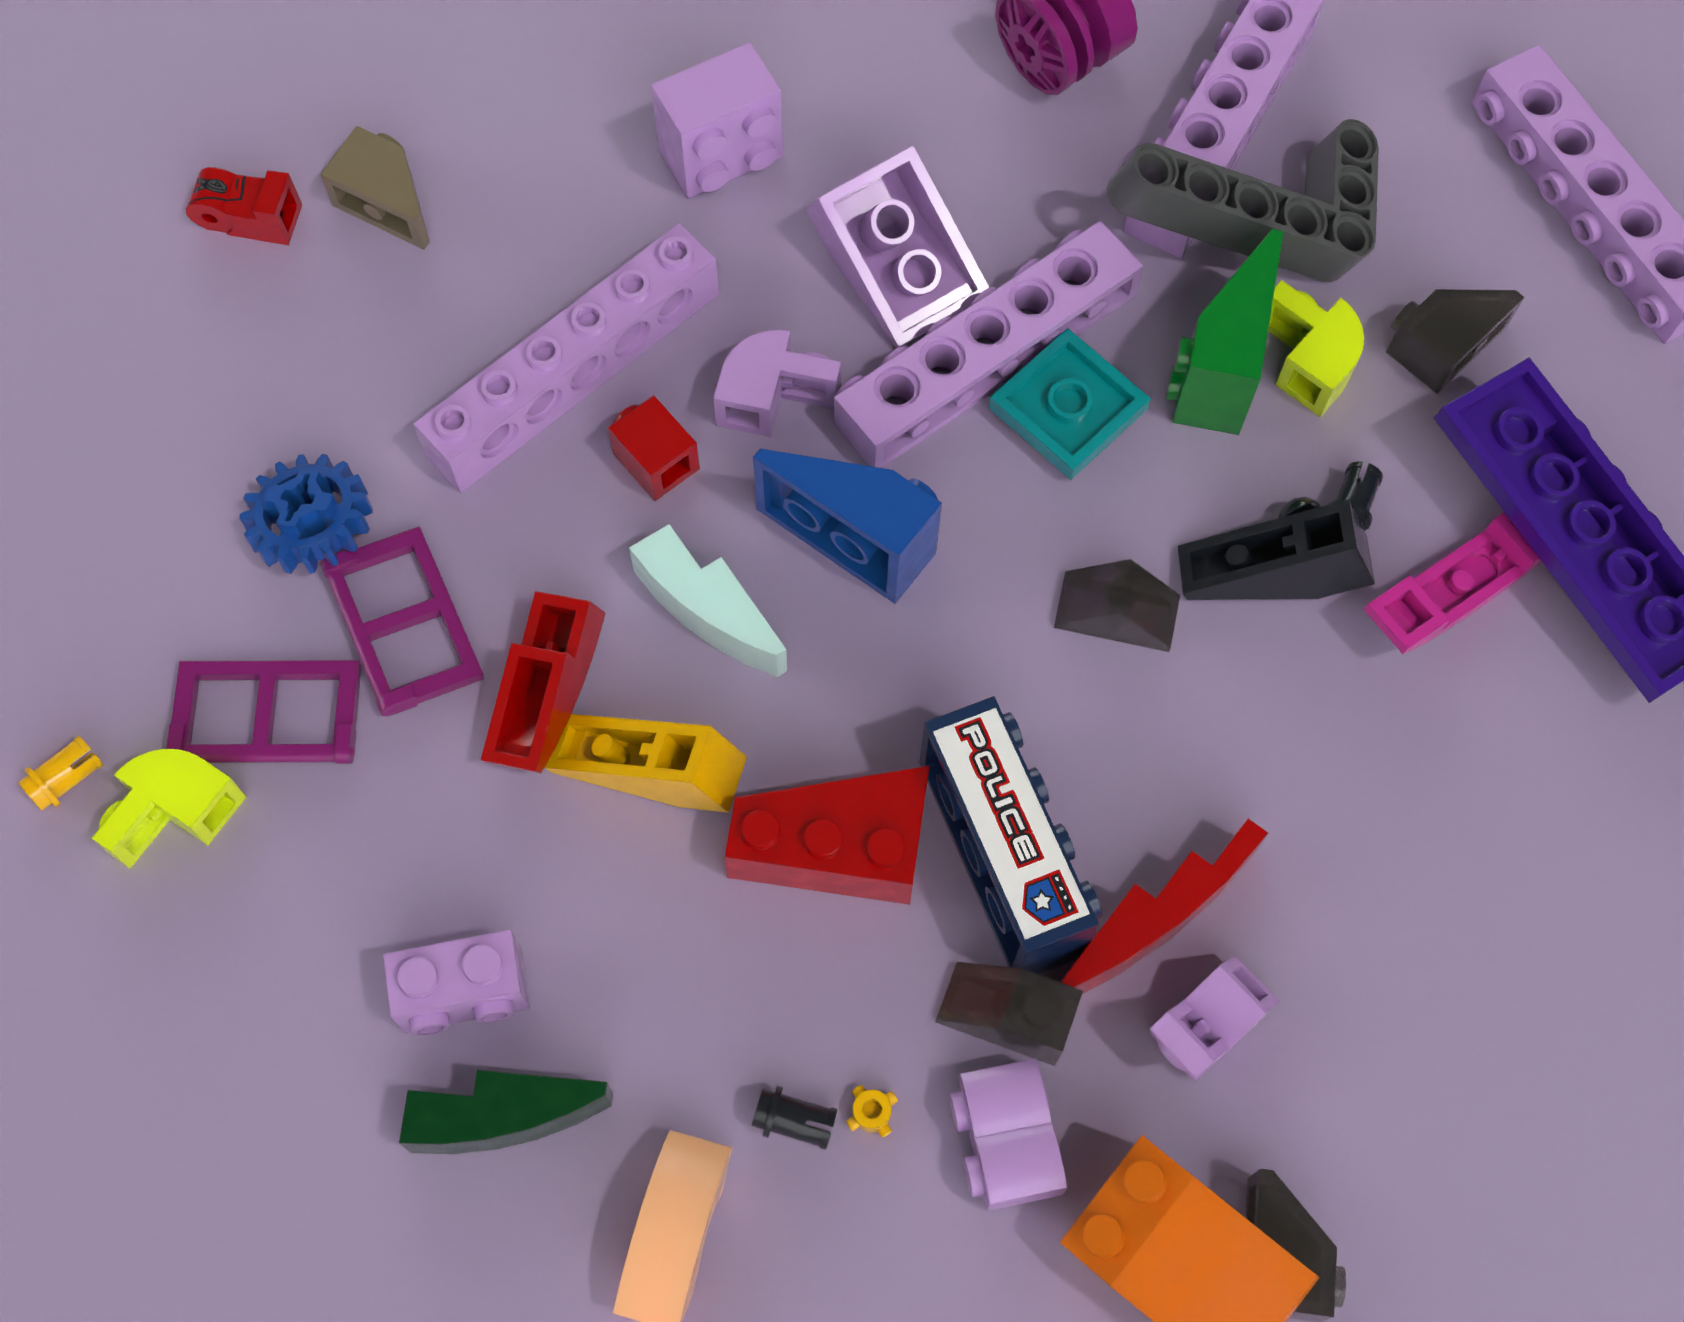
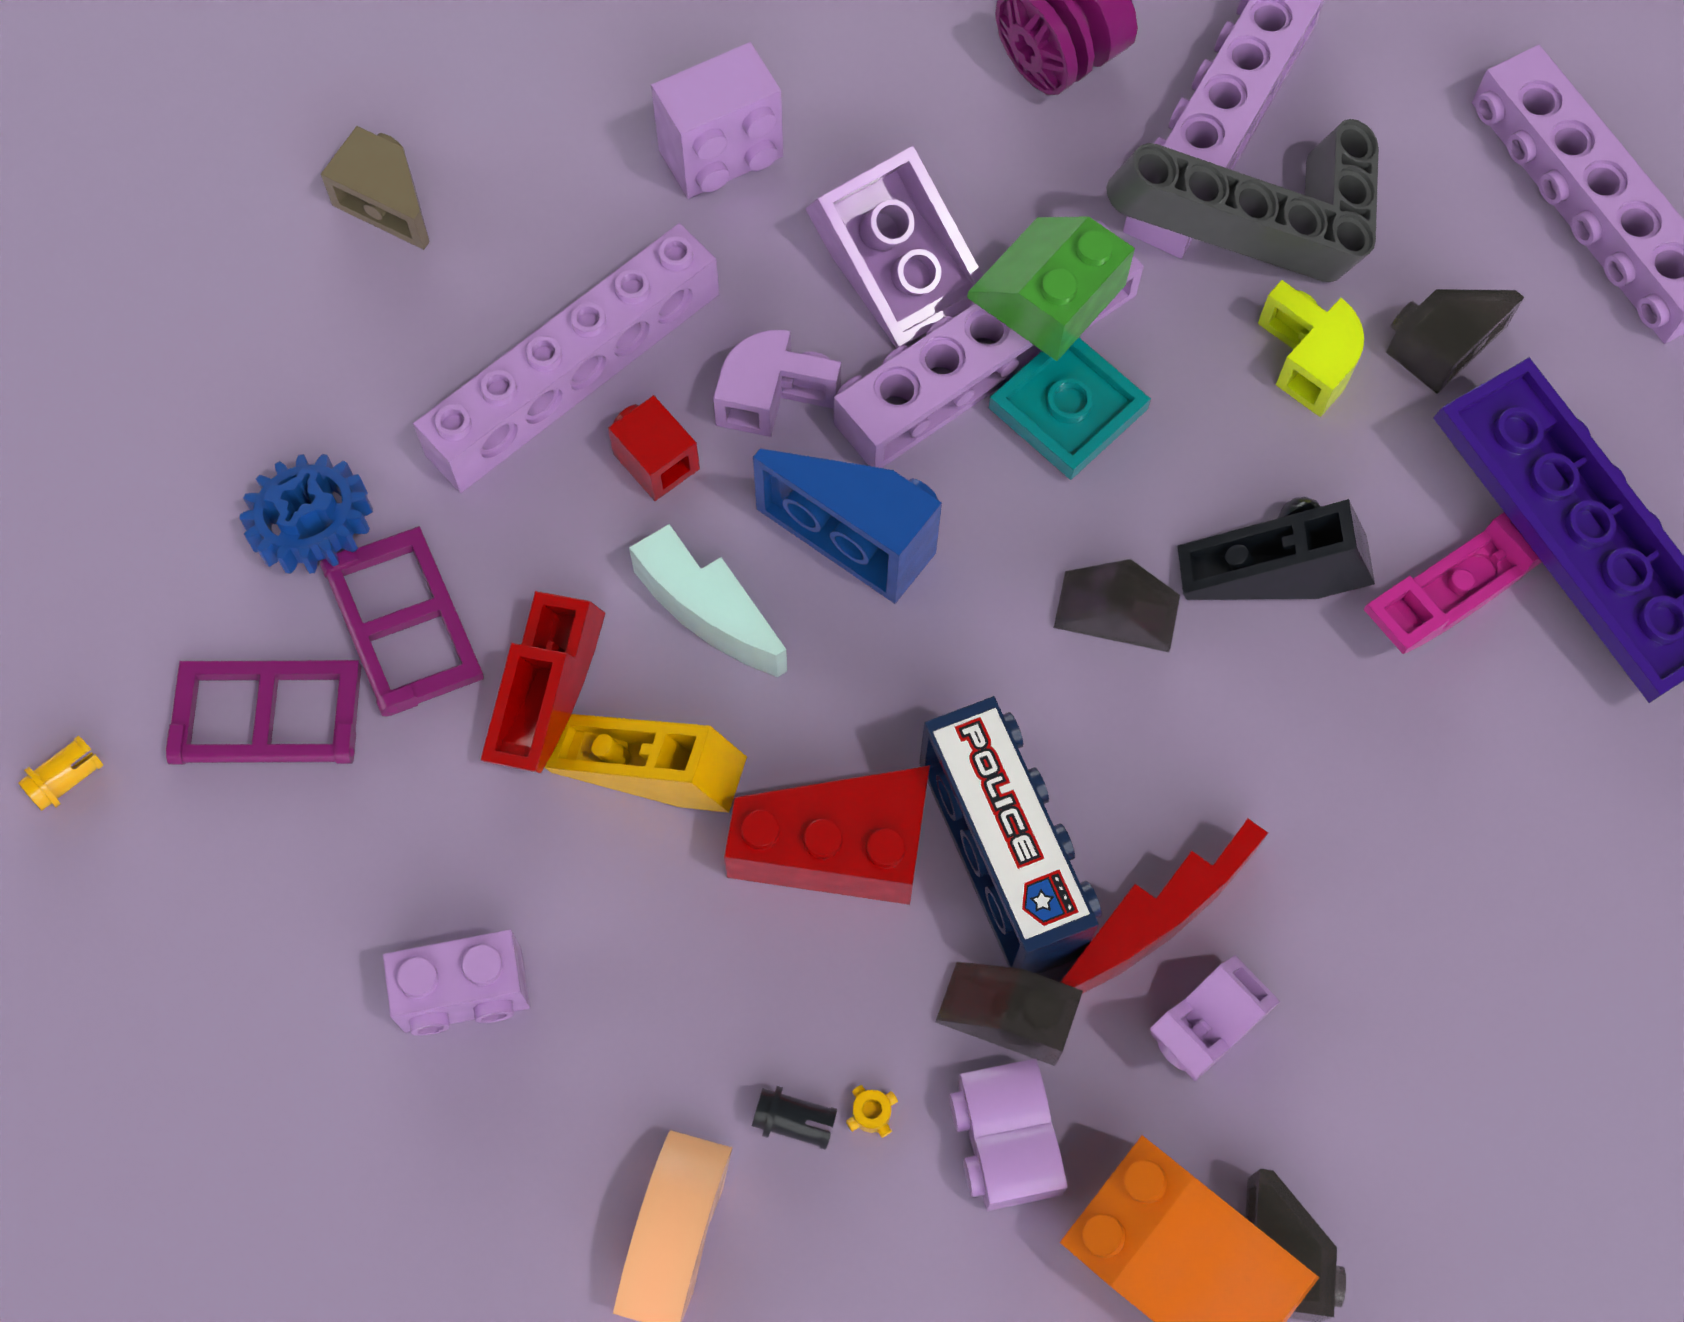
neon yellow brick [92,749,247,869] -> none
red leg [185,167,302,246] -> none
dark green slope [399,1070,613,1154] -> none
green slope [1166,229,1284,435] -> none
black pin [1329,461,1383,531] -> none
none -> bright green slope [967,216,1135,361]

